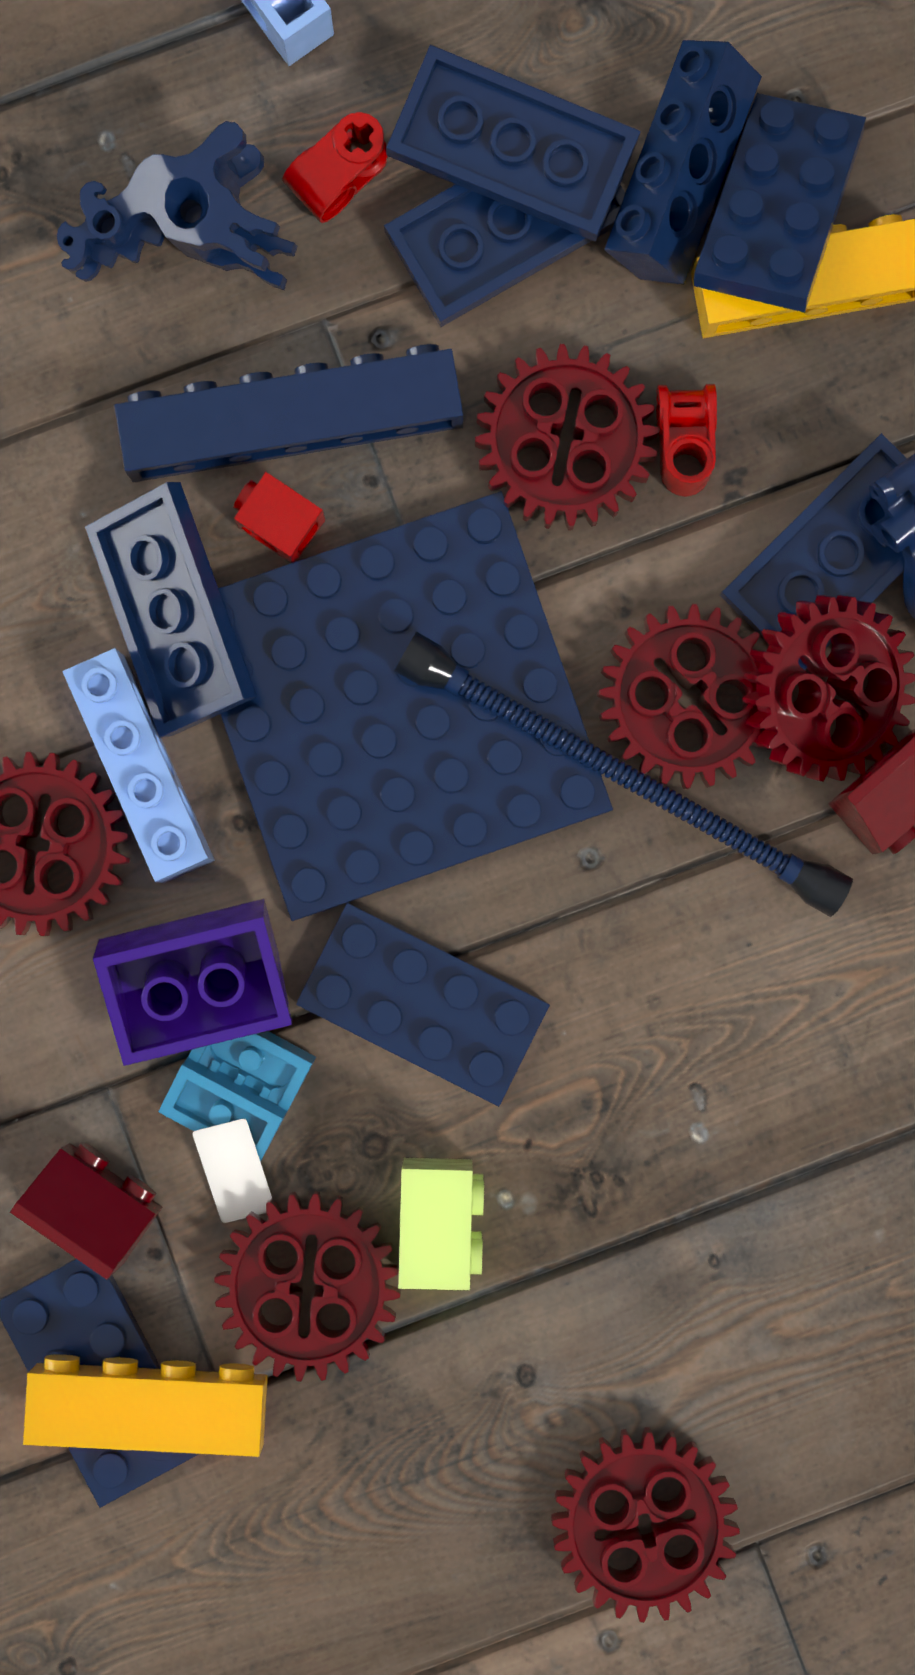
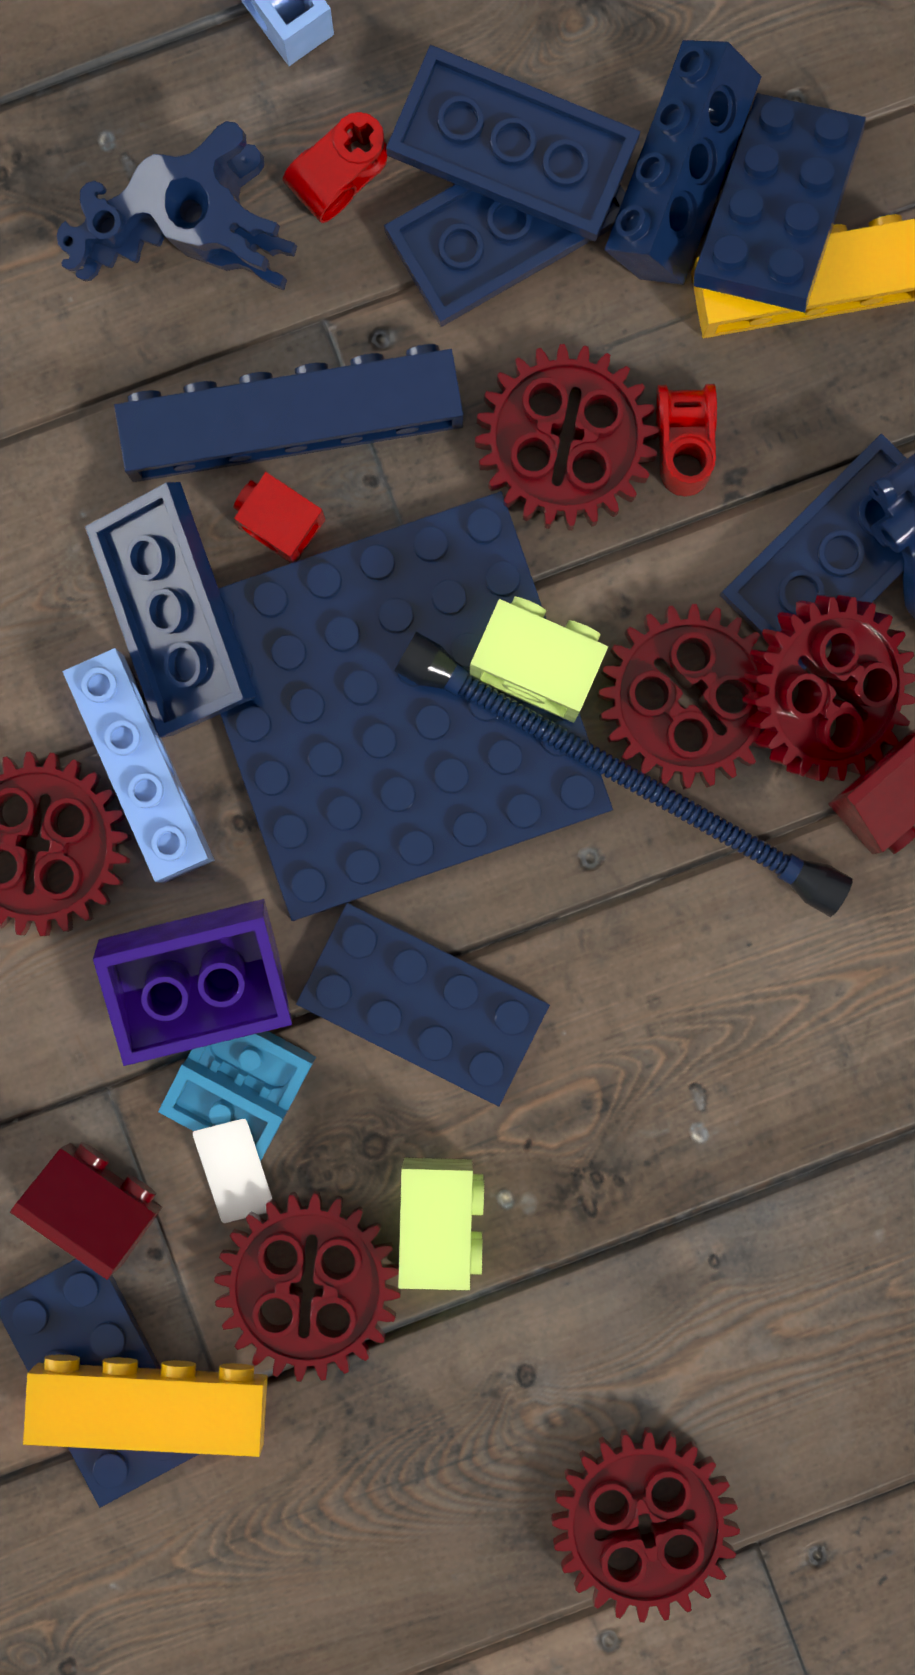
none -> yellowish green brick [470,596,608,723]

